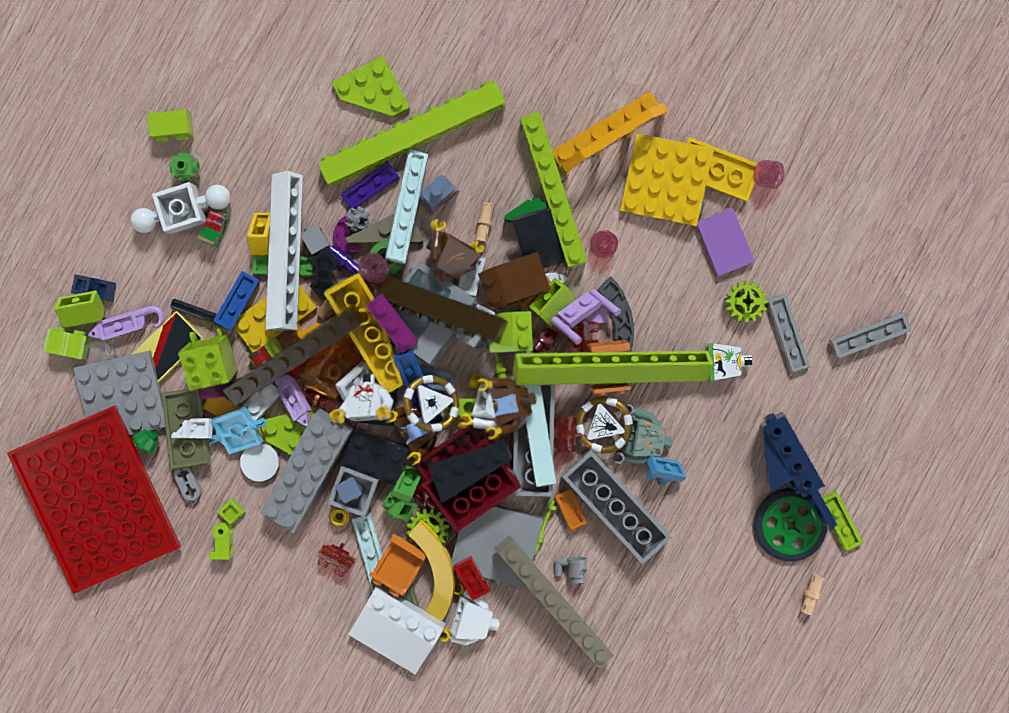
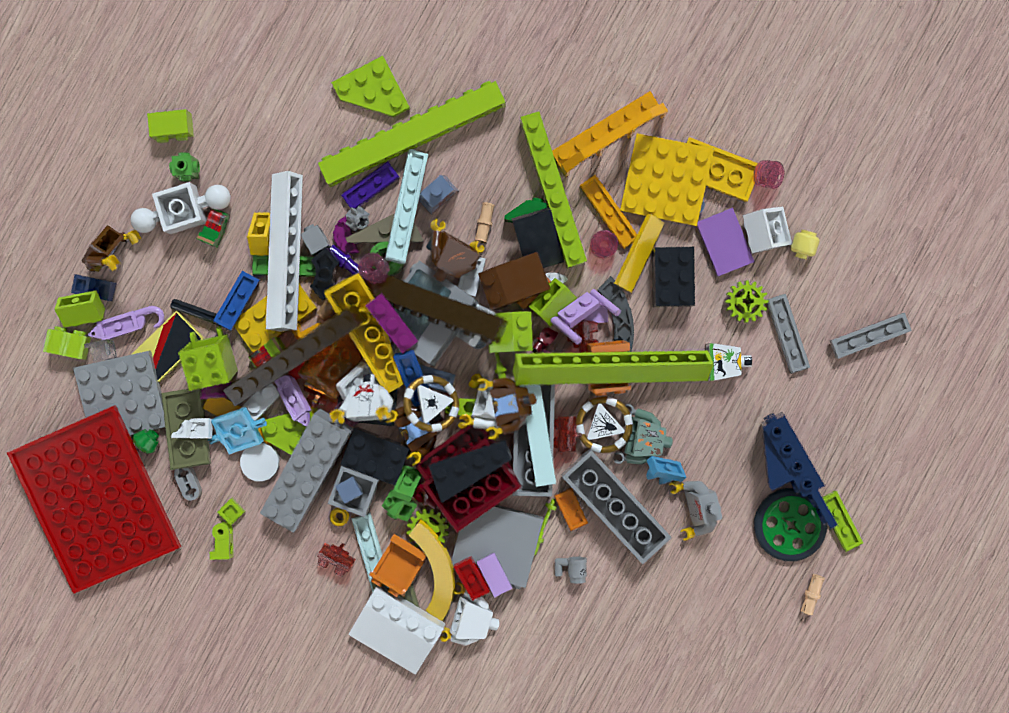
dark tan brick [494,536,614,669] -> none
none -> reddish brown torso [82,225,141,272]
none -> lavender tile [477,552,512,597]
none -> light orange tile [579,174,637,249]
none -> yellow tile [614,213,665,293]
none -> black brick [652,247,695,307]
none -> light grey torso [669,481,722,541]
none -> white slope [743,207,792,253]
none -> light yellow head [791,230,820,260]

